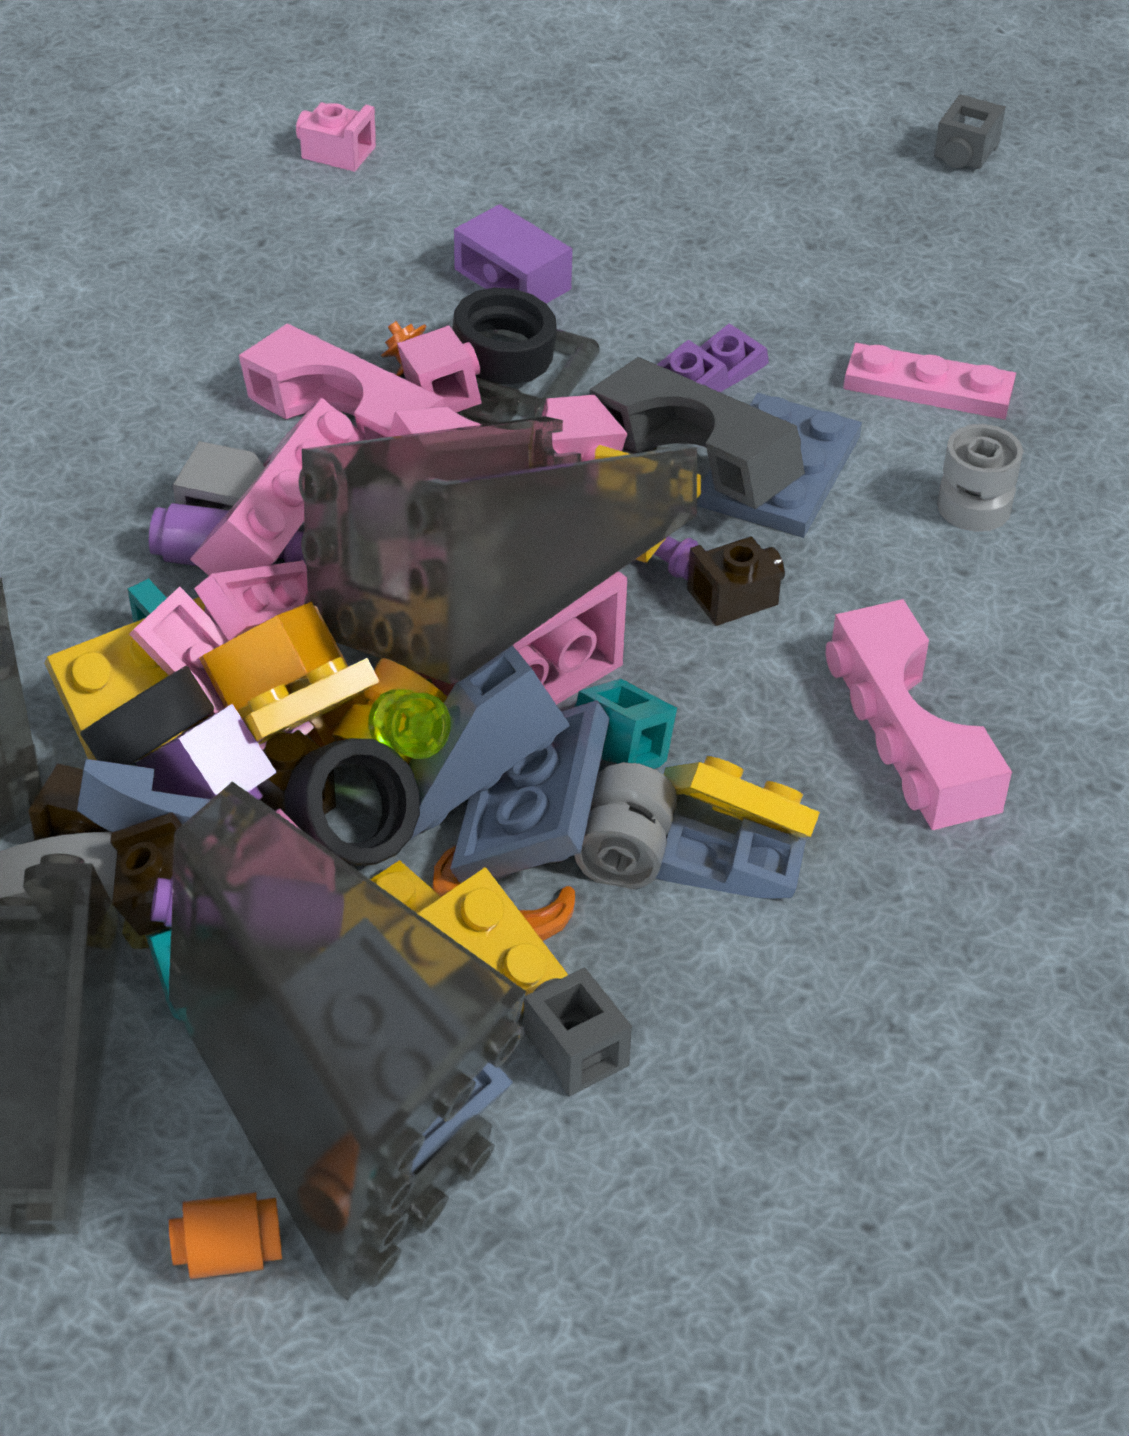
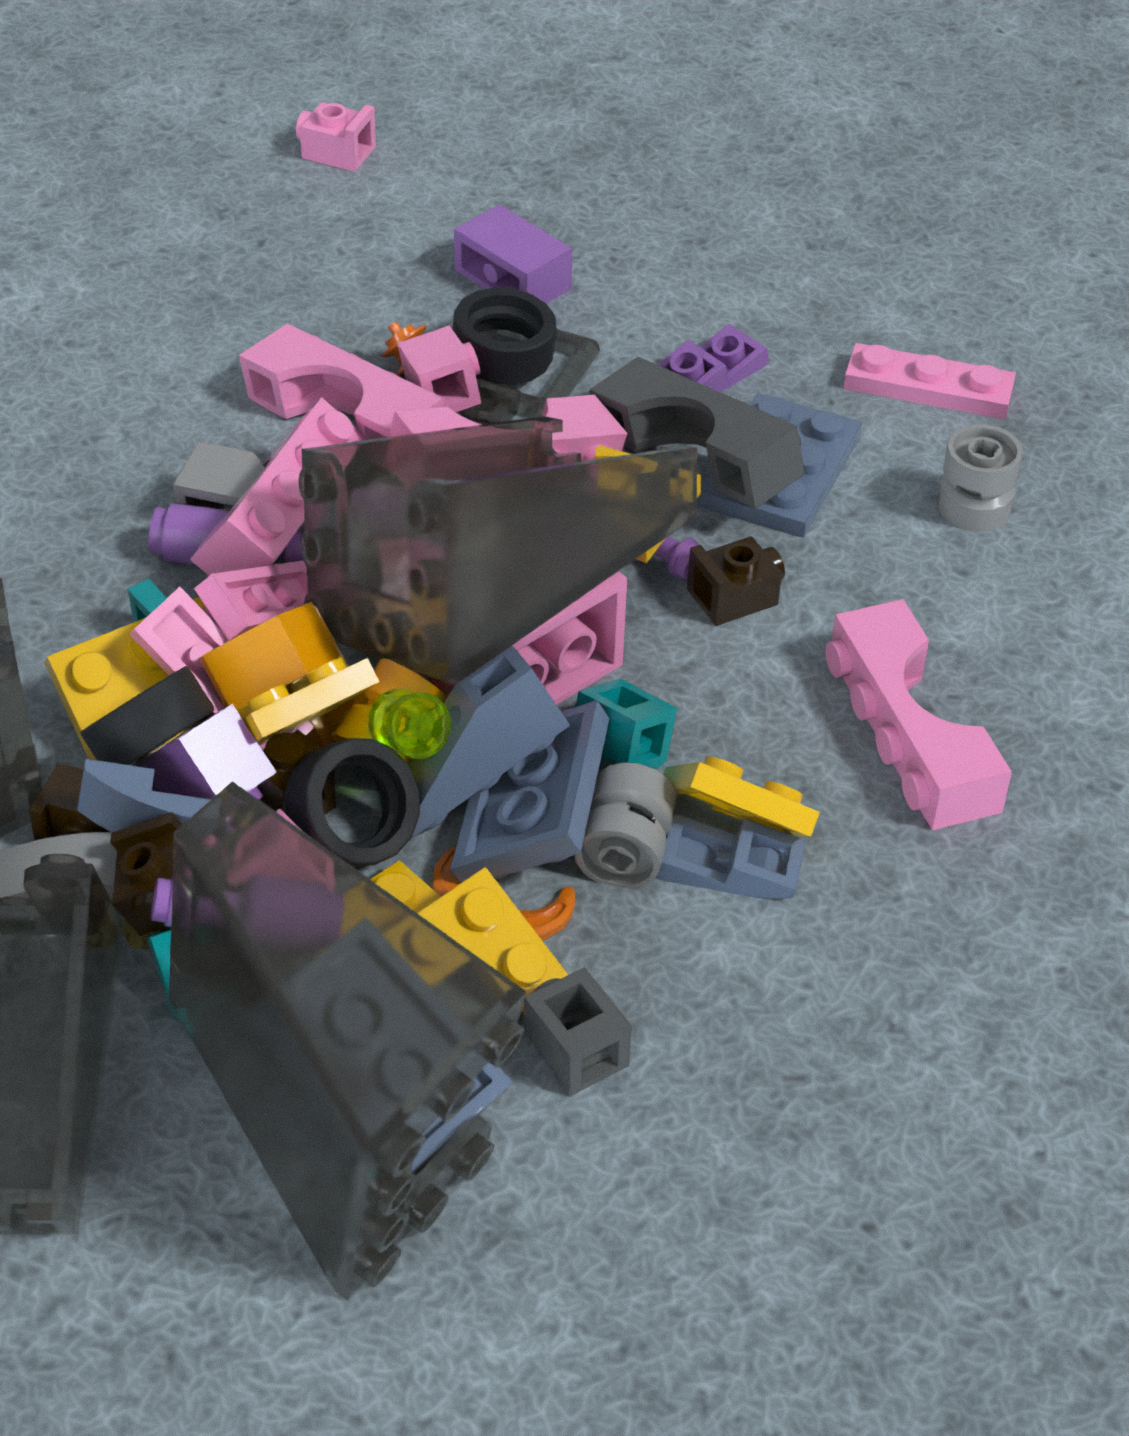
orange brick [169,1192,283,1279] -> none
dark grey brick [934,94,1005,169] -> none

